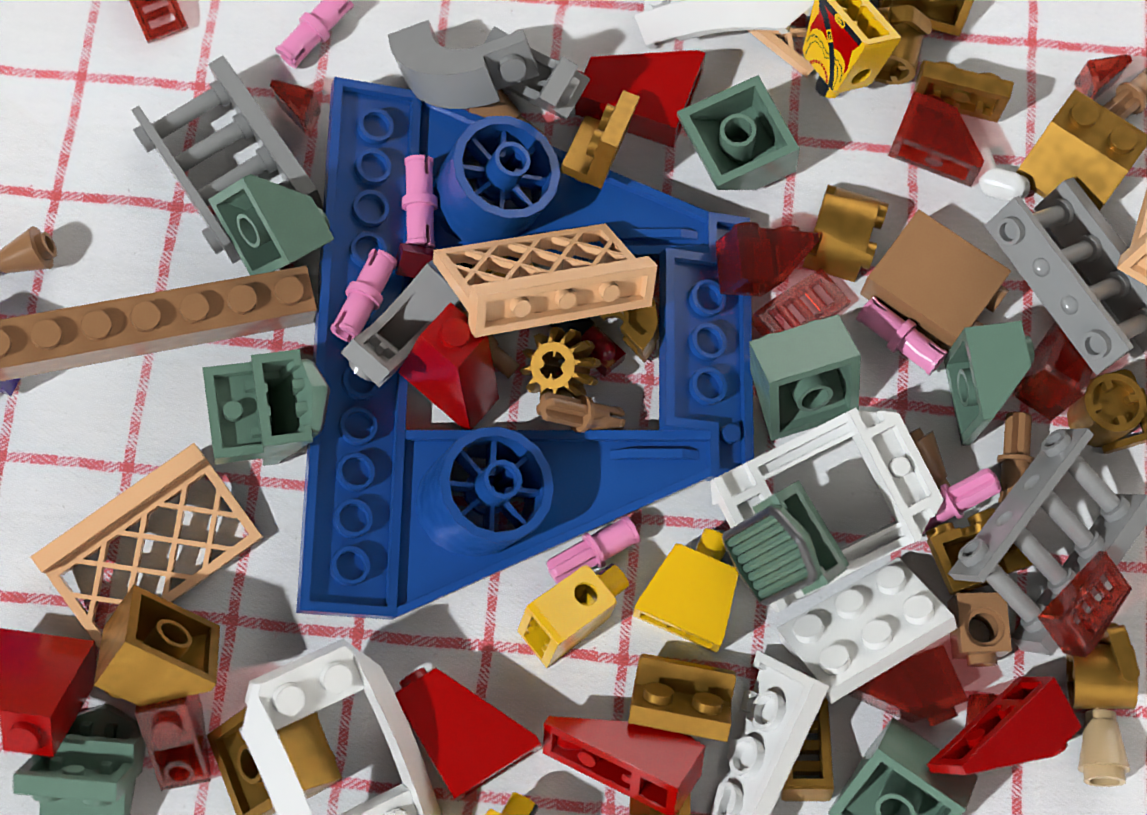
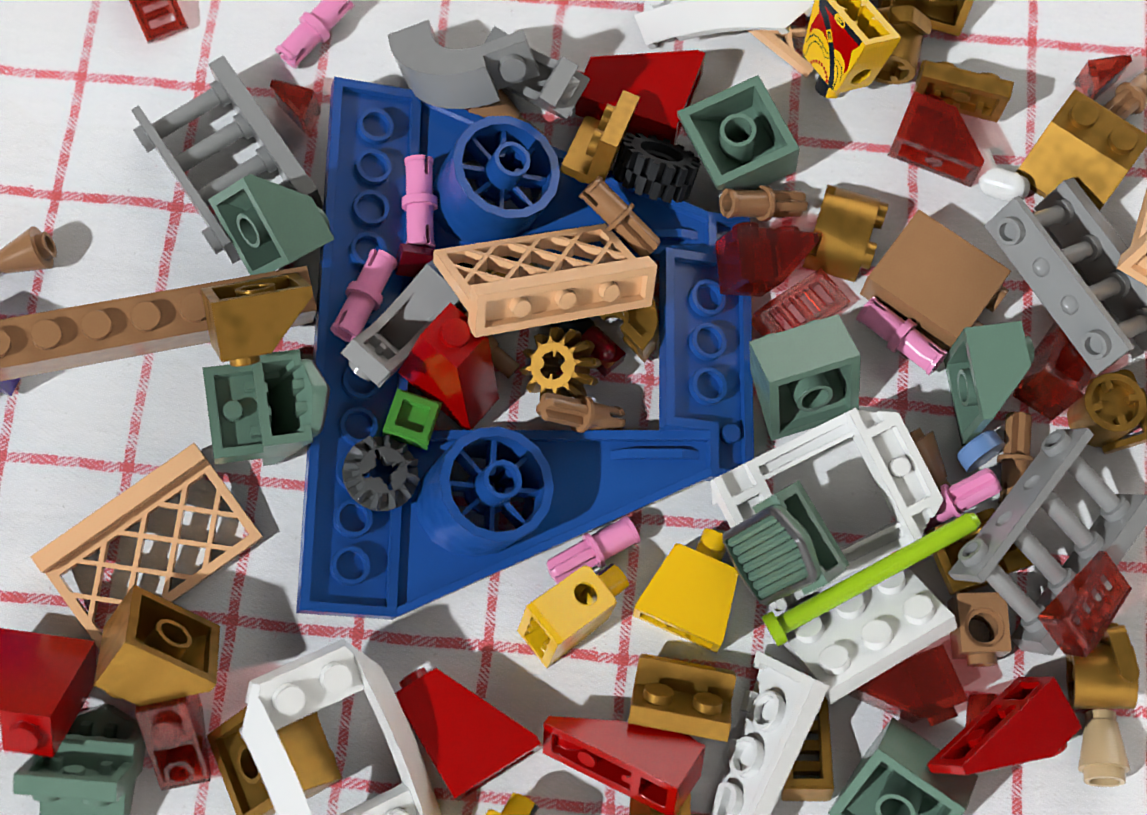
none -> pearl gold slope [201,272,313,367]
none -> dark grey gear [342,435,420,511]
none -> bright green tile [382,388,442,450]
none -> medium nougat axle [579,175,661,257]
none -> black tyre [612,133,701,203]
none -> medium nougat axle [719,185,808,222]
none -> lime bar [761,513,981,647]
none -> medium blue tile [956,430,1005,473]

